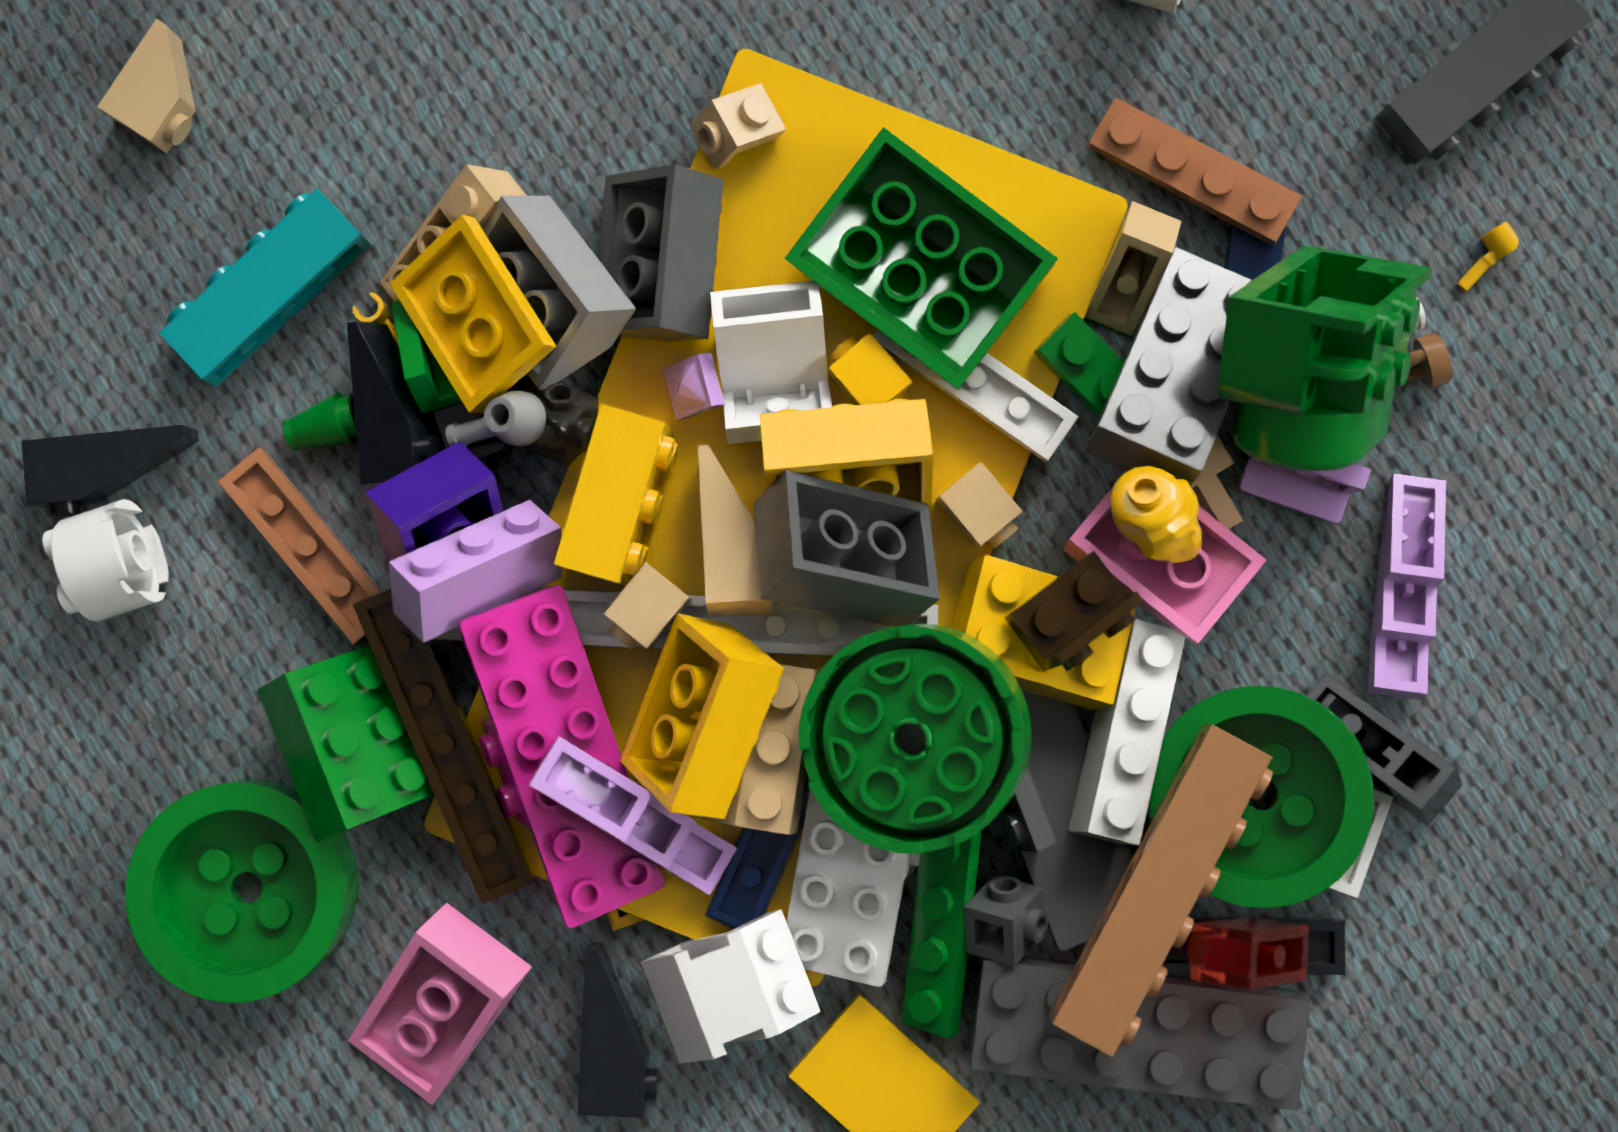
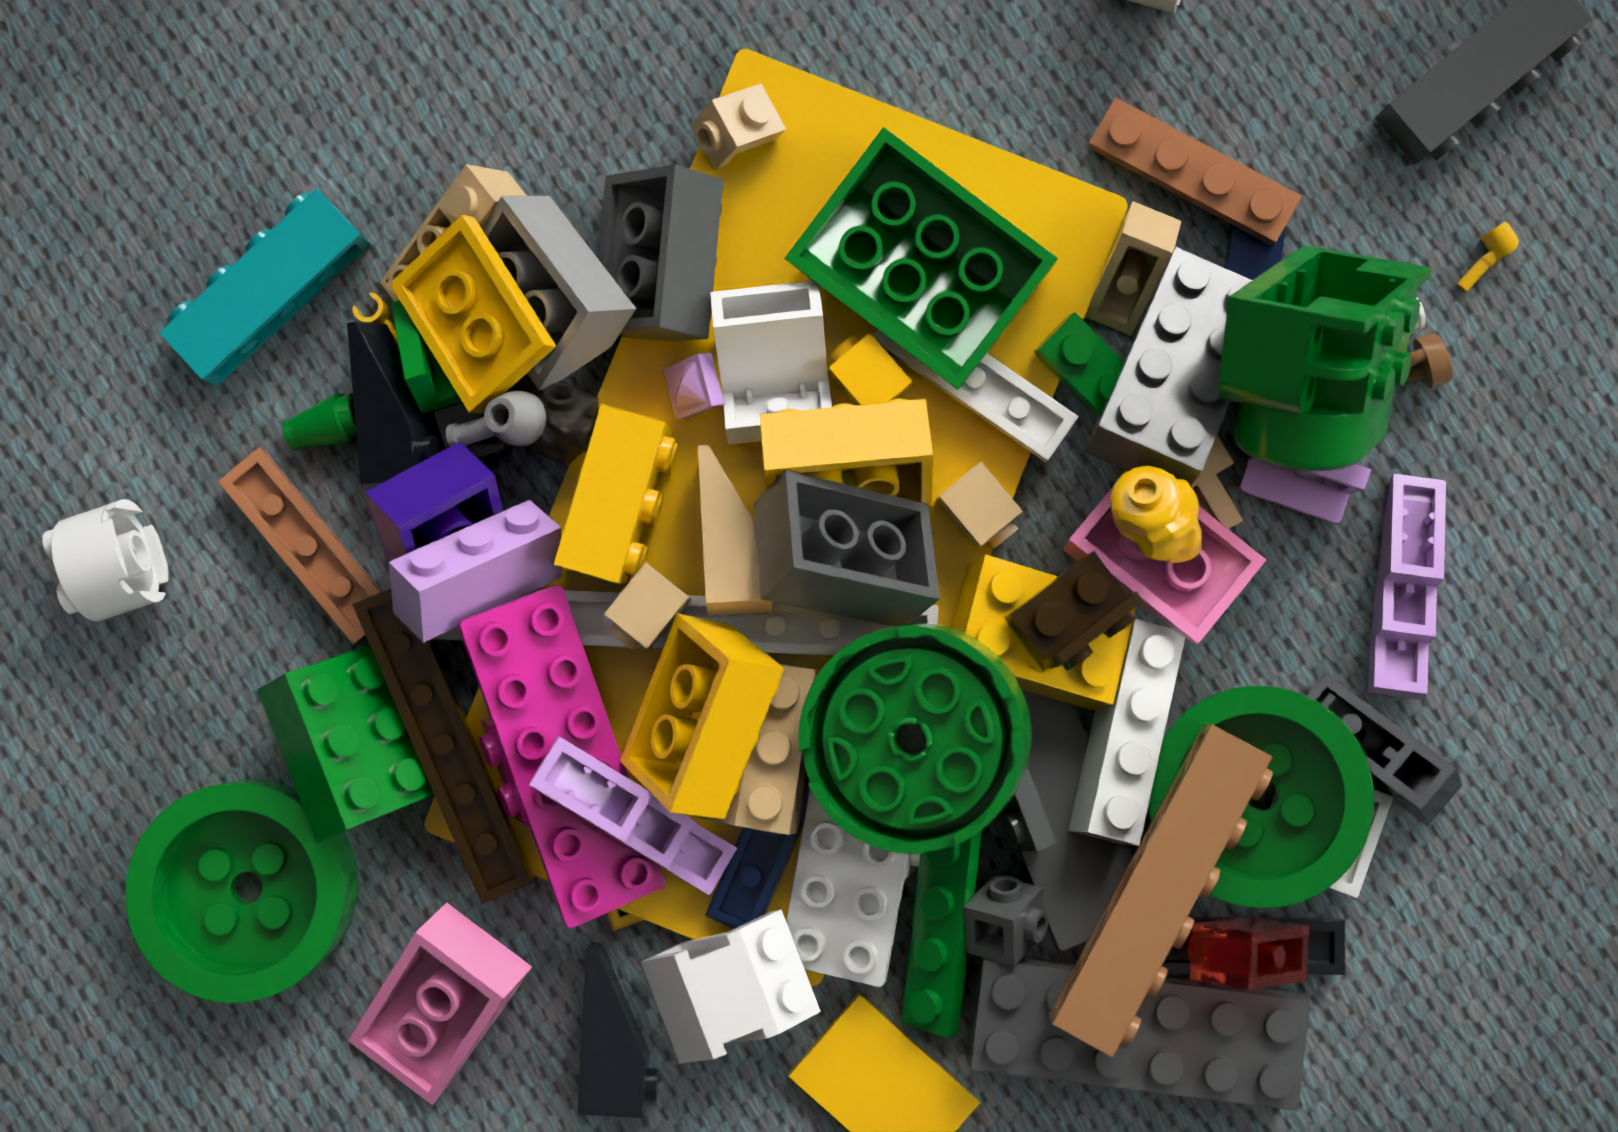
black slope [21,425,199,517] -> none
tan slope [97,18,196,154] -> none

